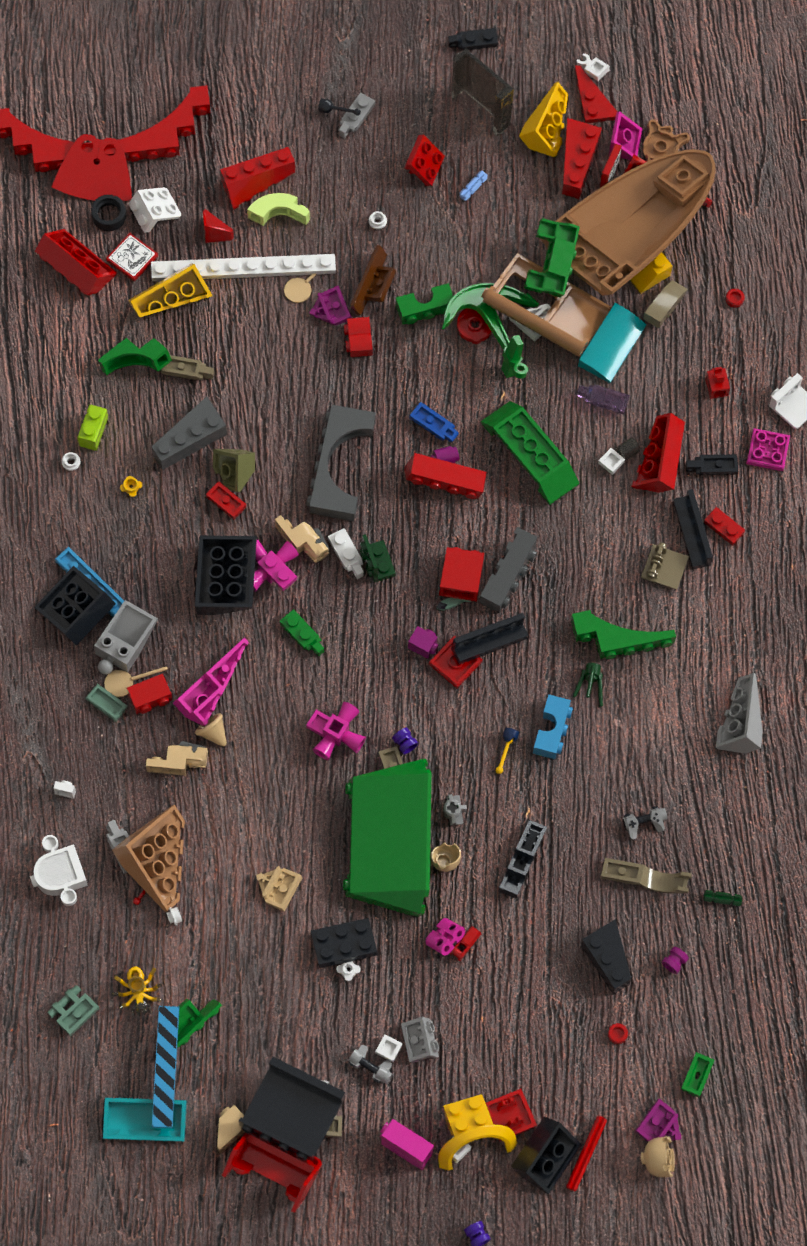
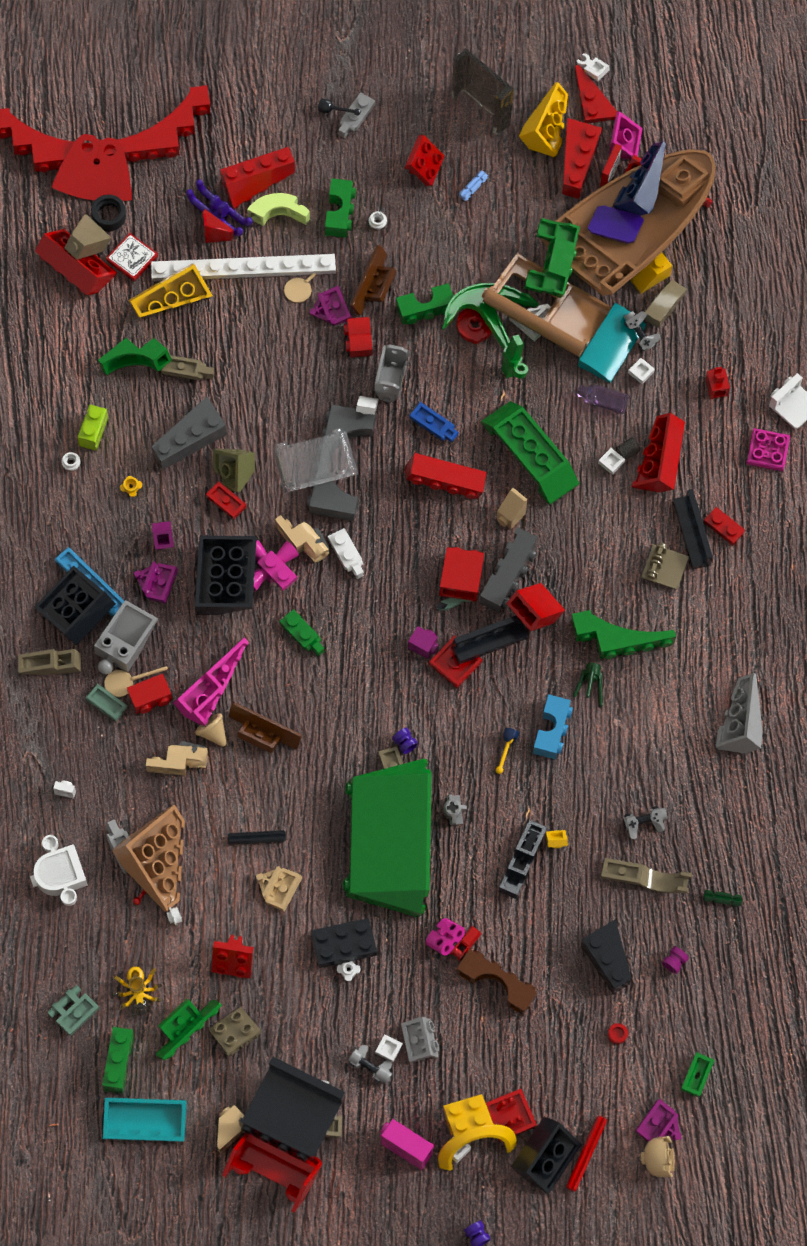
white bracket [128,188,181,233] -> none
tile [152,1006,179,1129] -> none
dark pink brick [306,702,366,760] -> none
dark green bracket [360,534,396,583] -> none
magenta brick [430,446,459,463] -> none
tan hair [431,842,461,872] -> none
black hinge [448,28,498,51] -> none
medium nougat tile [643,119,690,162] -> none
black hinge [685,454,739,475] -> none
red tile [726,288,745,308] -> none
none -> dark tan slope [18,649,81,675]
none -> dark tan slope [64,214,111,260]
none -> green arch [102,1027,134,1094]
none -> magenta slope [134,561,178,604]
none -> magenta brick [152,521,174,550]
none -> dark purple piece [186,179,253,237]
none -> dark tan hinge [208,1007,261,1056]
none -> red plate [211,935,254,978]
none -> reddish brown bracket [228,702,302,753]
none -> black axle [228,830,286,845]
none -> clear windscreen [273,428,358,493]
none -> green arch [325,178,356,238]
none -> white slope [356,396,379,415]
none -> light grey piece [375,345,408,402]
none -> reddish brown arch [456,949,537,1016]
none -> tan slope [497,488,527,529]
none -> red brick [506,583,565,631]
none -> yellow plate [546,830,568,848]
none -> dark purple piece [588,205,644,244]
none -> dark blue wedge [613,141,666,216]
none -> light grey piece [624,311,661,351]
none -> white plate [628,358,655,384]

